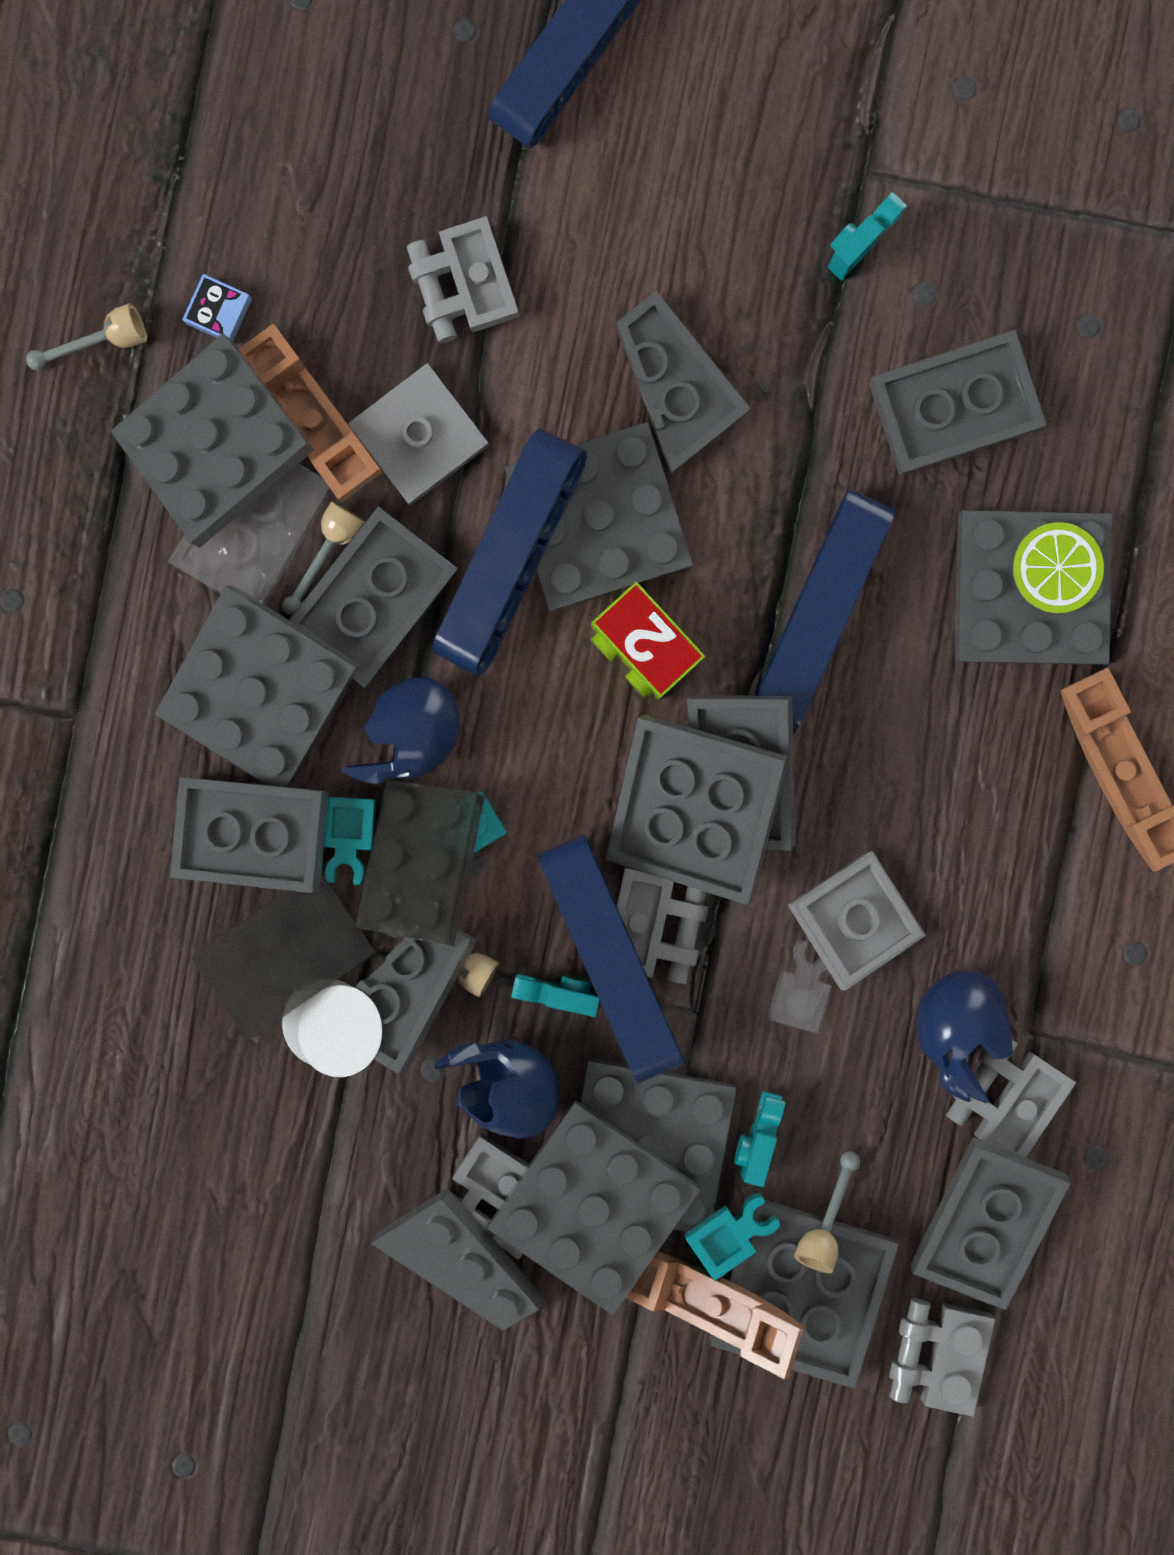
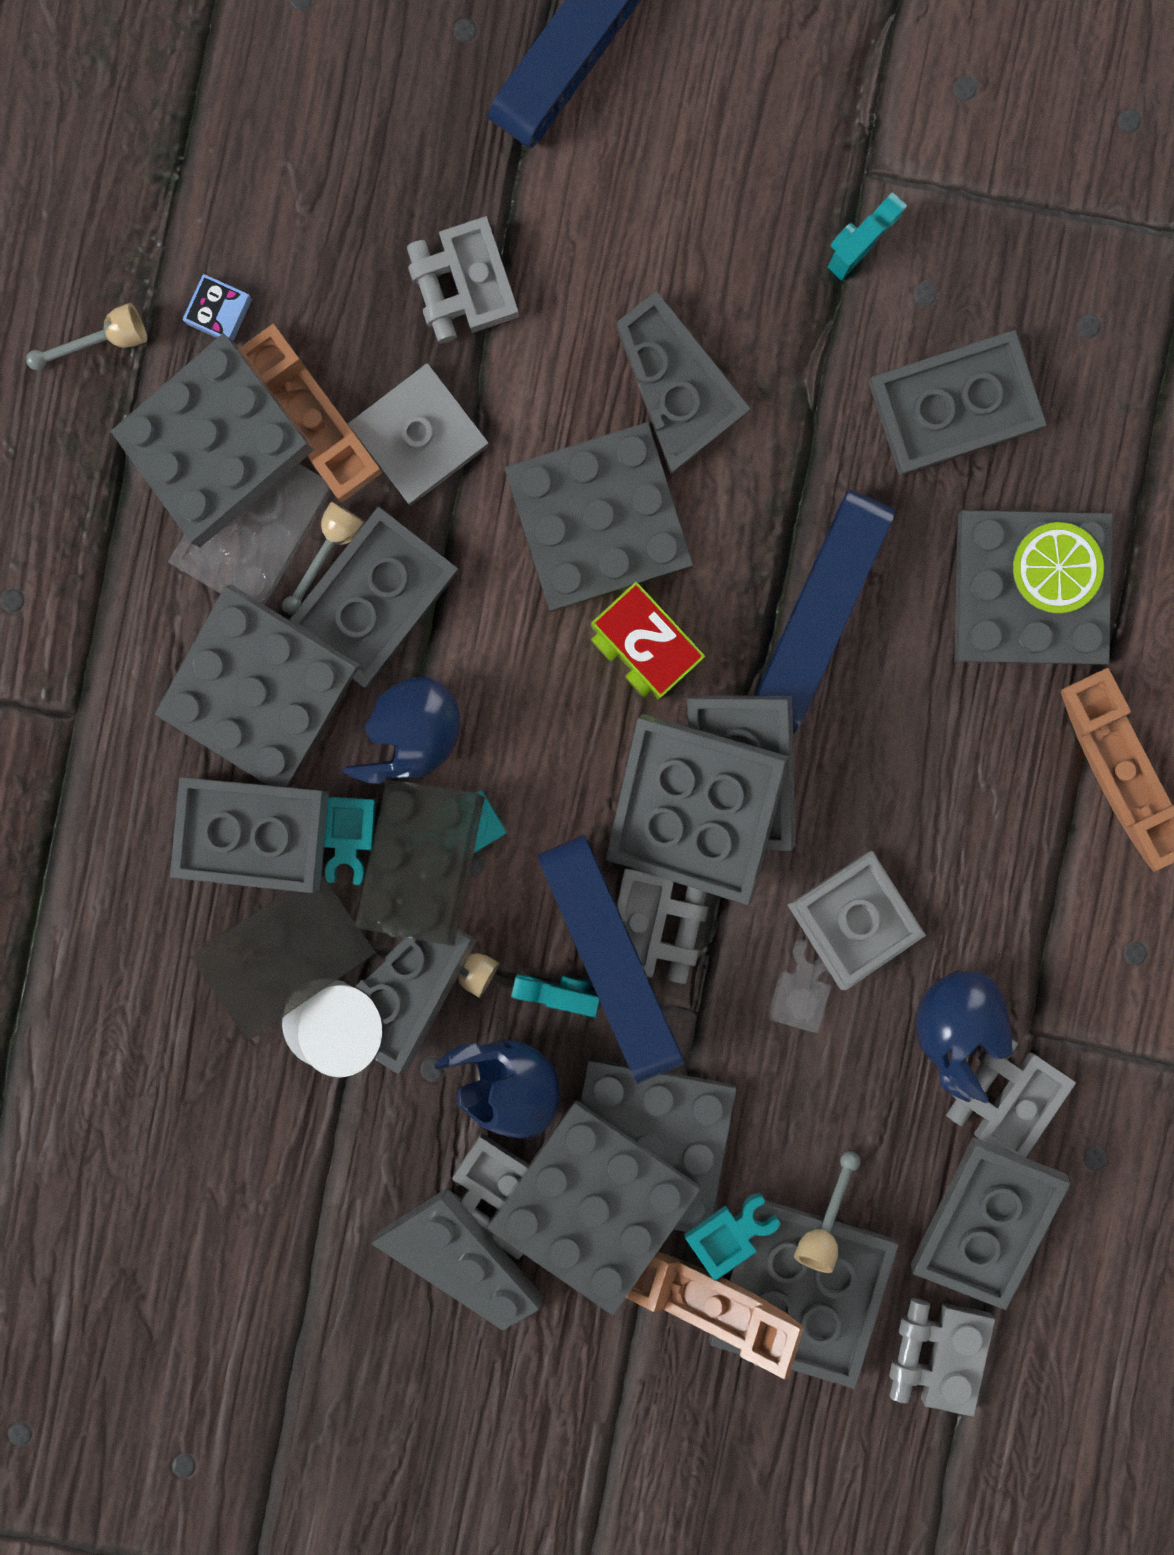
dark blue beam [433,428,587,677] -> none
teal plate [734,1091,786,1187] -> none

